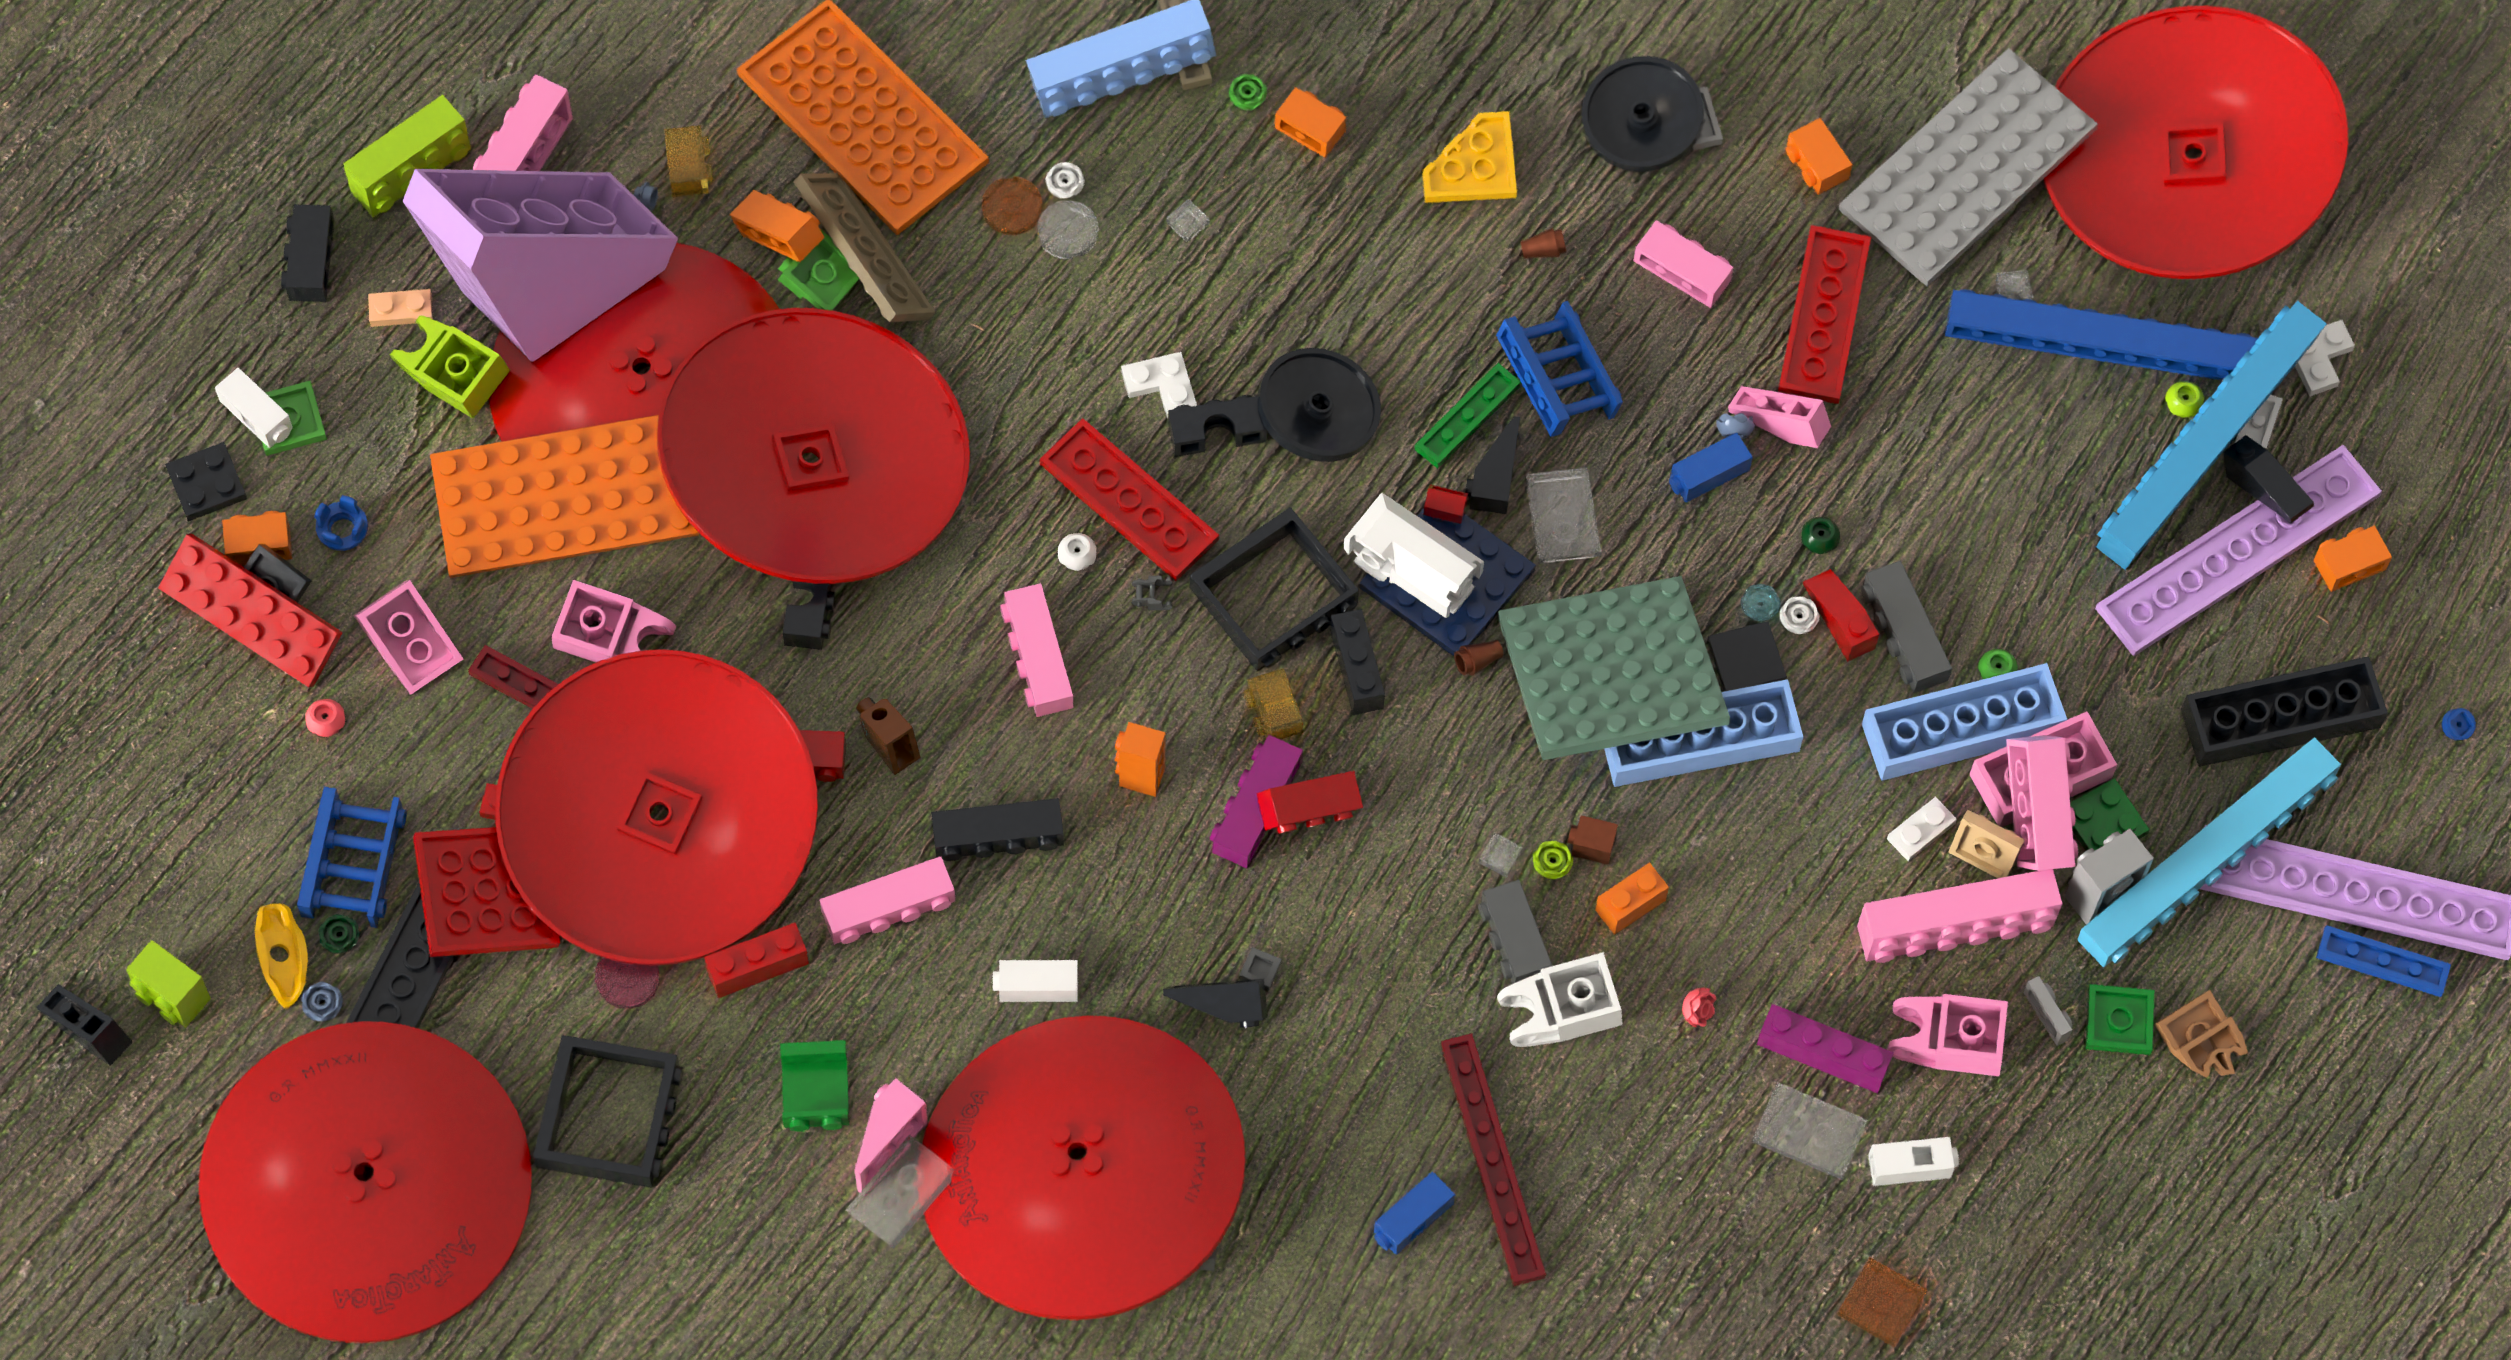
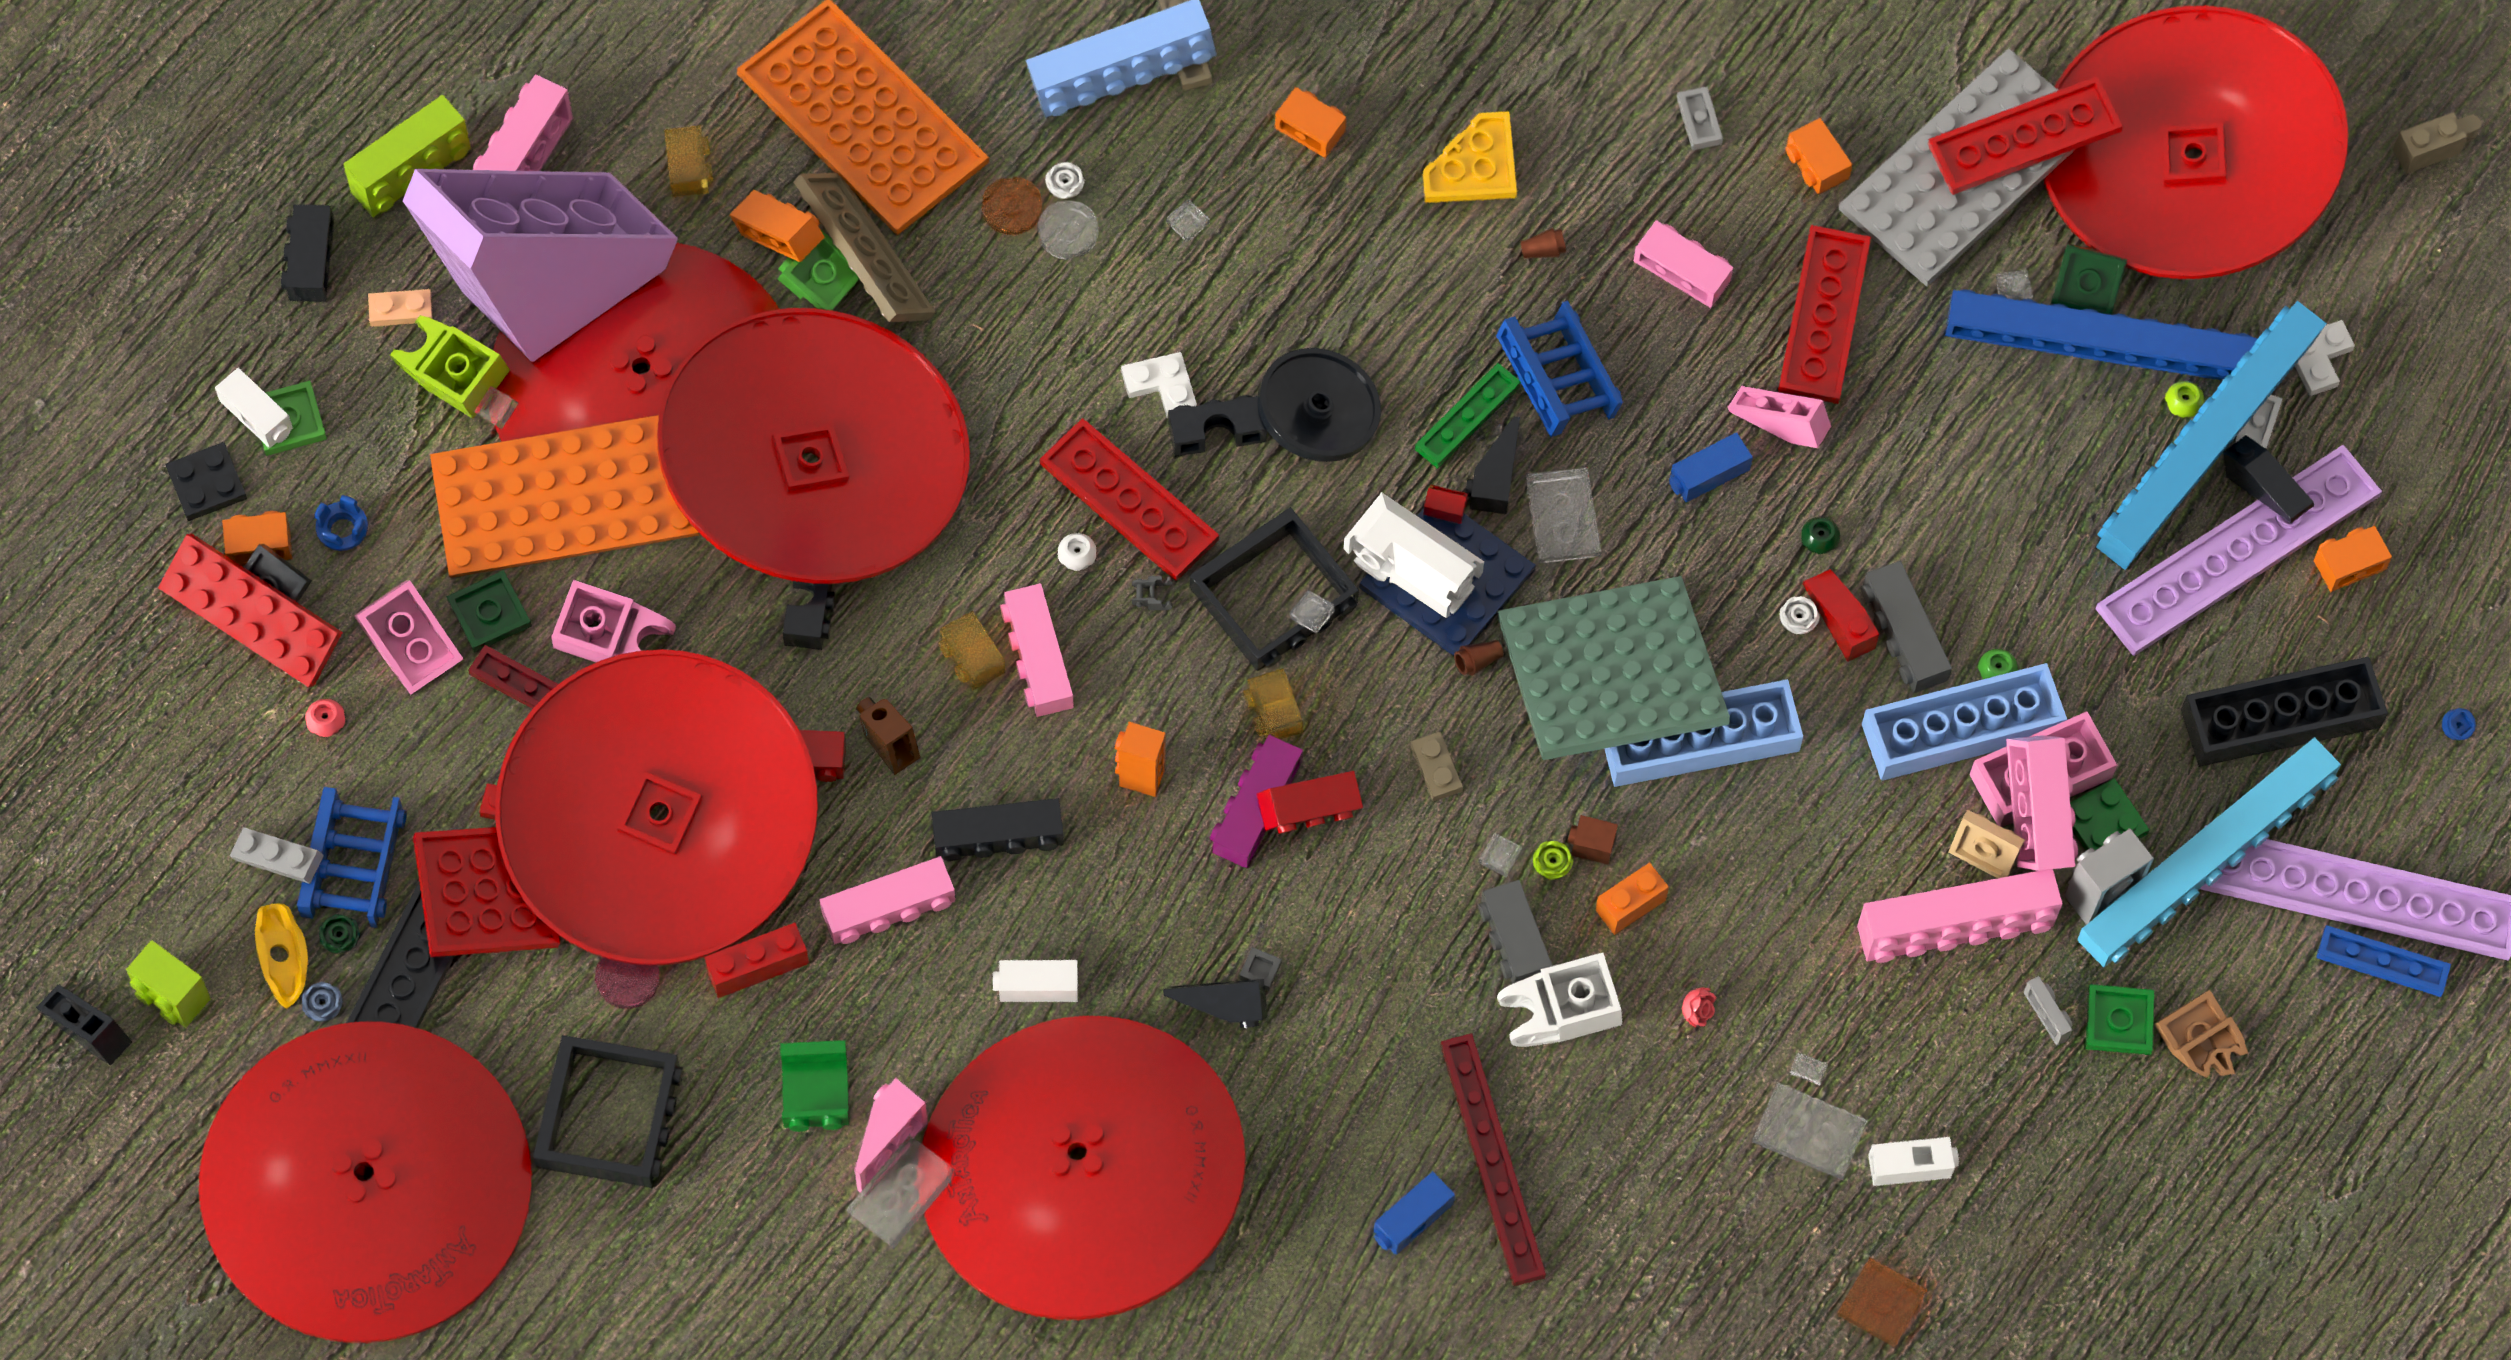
sand blue plate [634,182,658,211] -> none
bright green plate [1229,74,1267,110] -> none
black brick [1330,609,1385,715] -> none
black dish [1582,56,1704,172] -> none
black tile [1707,621,1787,691] -> none
sand blue plate [1716,413,1755,439] -> none
clear light blue plate [1741,584,1781,622] -> none
magenta brick [1757,1004,1894,1093] -> none
white plate [1887,797,1957,862] -> none
bright pink brick [1888,994,2008,1076] -> none
none -> light grey plate [230,827,324,884]
none -> dark green plate [446,570,532,653]
none -> clear plate [474,386,519,429]
none -> clear yellow brick [938,611,1005,691]
none -> clear plate [1290,590,1335,633]
none -> dark tan plate [1410,732,1463,801]
none -> clear tile [1790,1053,1828,1085]
none -> red plate [1928,76,2123,195]
none -> dark green tile [2051,243,2127,315]
none -> dark tan brick [2392,112,2482,174]

